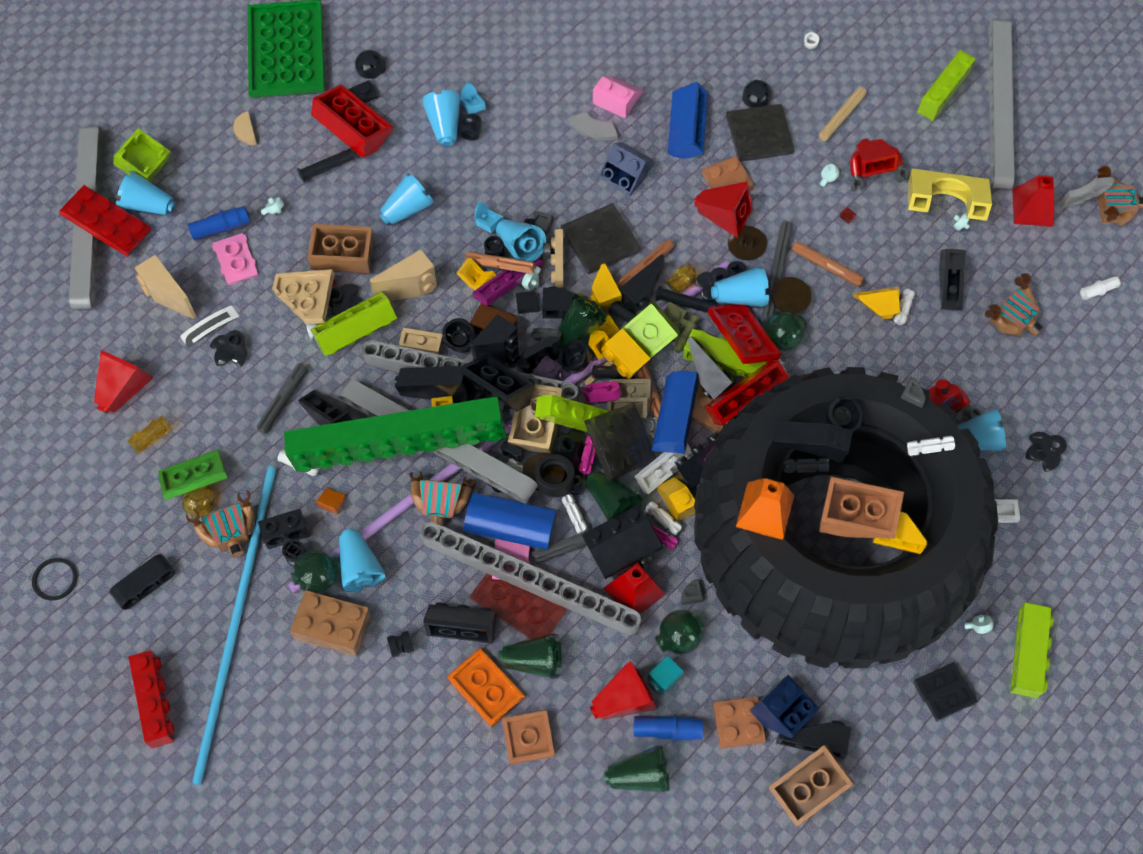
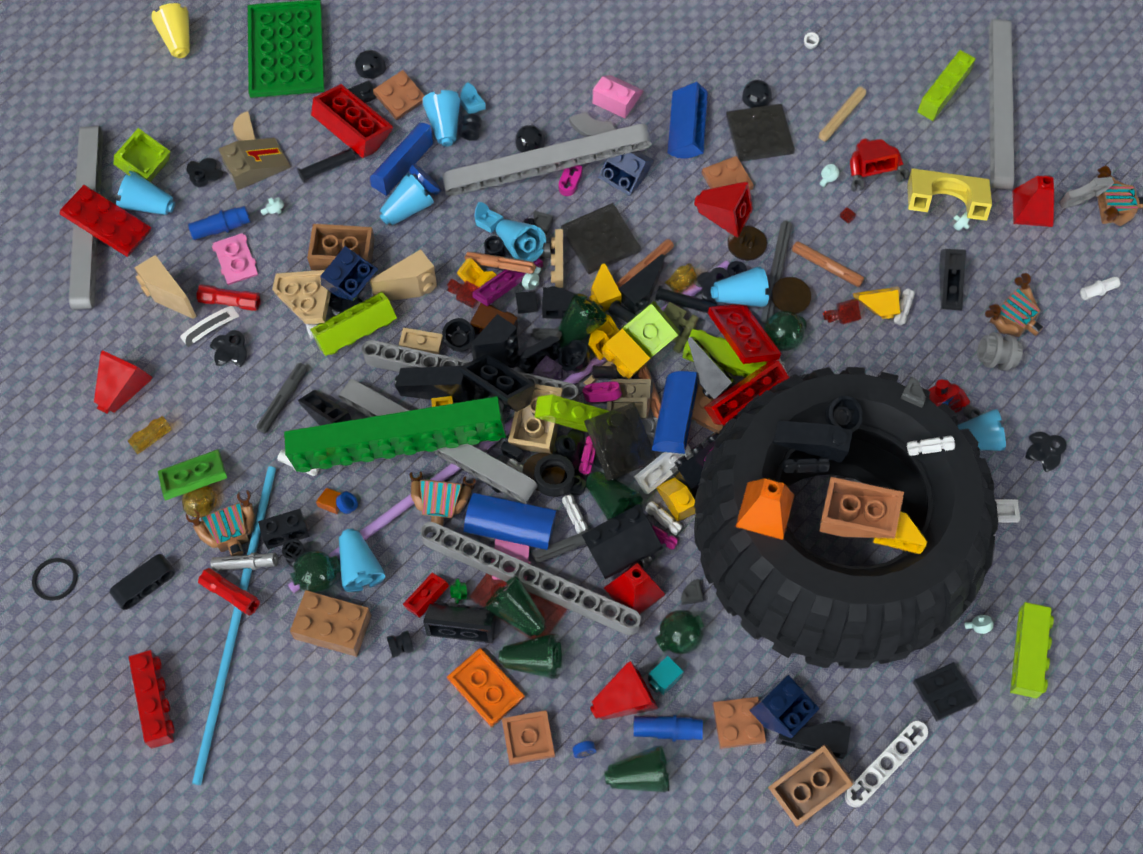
none -> light yellow cone [151,3,190,58]
none -> black plate [186,158,224,187]
none -> red axle [196,284,261,311]
none -> red axle [198,568,260,616]
none -> light grey pin [211,552,278,571]
none -> dark tan slope [218,138,291,190]
none -> dark blue slope [320,246,378,301]
none -> blue tile [336,491,358,514]
none -> blue brick [370,123,433,196]
none -> nougat plate [373,70,425,121]
none -> red plate [403,572,449,618]
none -> blue tile [409,164,442,196]
none -> light grey beam [443,124,651,196]
none -> clear red plate [447,279,479,308]
none -> green plate [450,579,467,604]
none -> clear green cone [485,575,546,637]
none -> black helmet [515,125,545,153]
none -> dark pink beam [559,165,582,196]
none -> blue tile [572,741,596,758]
none -> clear red plate [823,299,861,324]
none -> white beam [844,721,928,807]
none -> light grey piece [977,332,1023,371]

